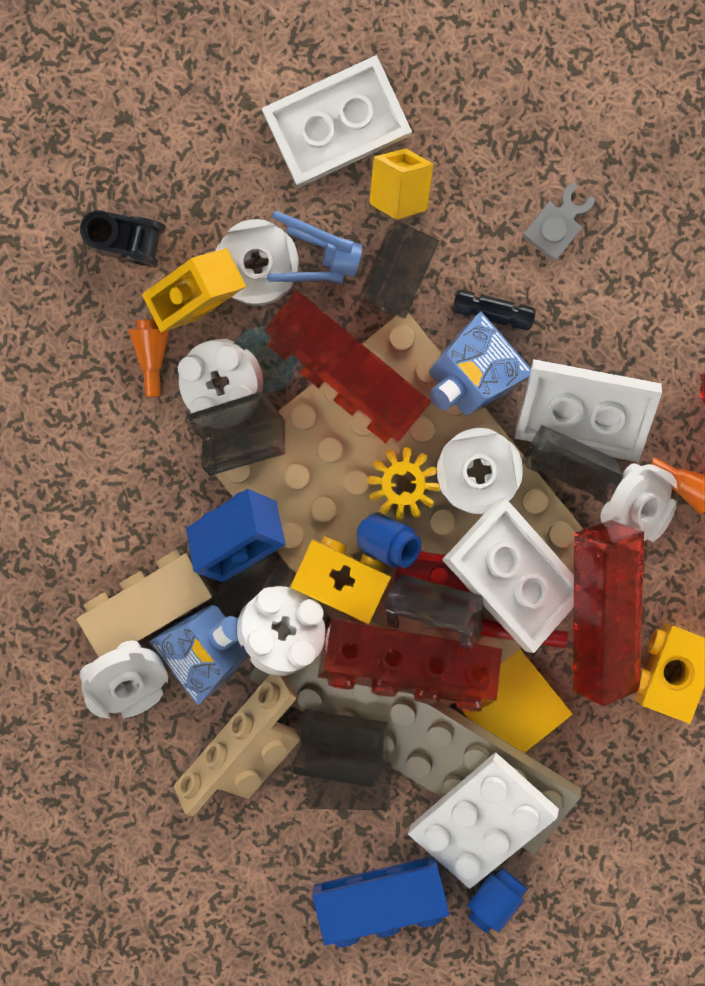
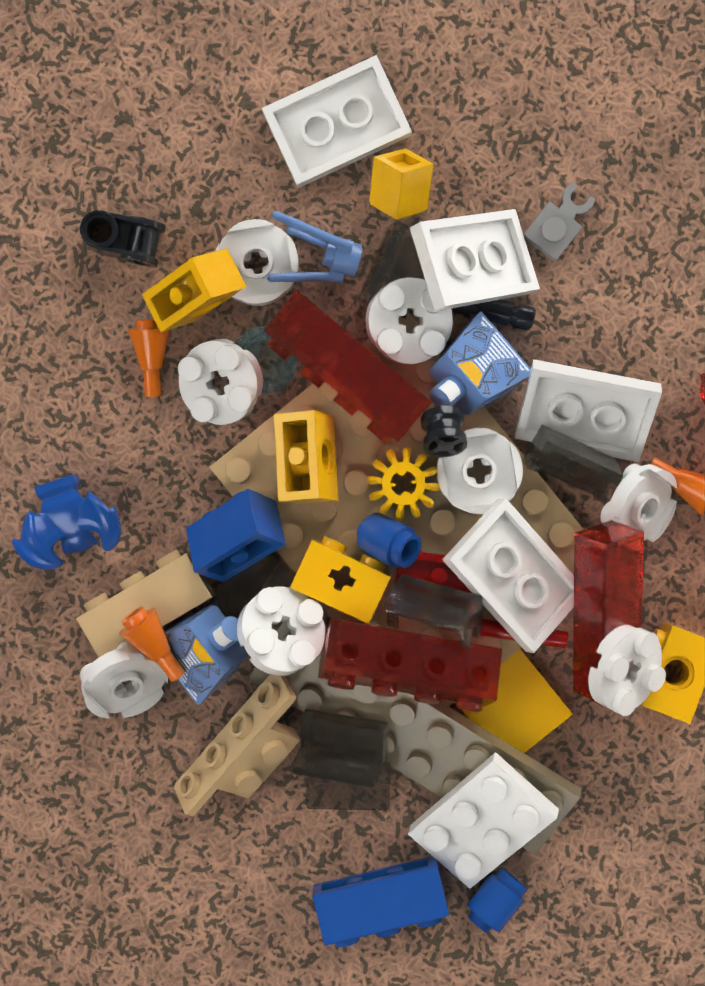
clear smoke panel [187,392,285,476] -> none
none -> blue animal [12,474,121,570]
none -> orange cone [119,607,185,682]
none -> yellow brick [274,410,339,504]
none -> white plate [365,277,453,364]
none -> white plate [410,209,540,311]
none -> black wheel [420,405,467,458]
none -> white plate [588,625,666,716]

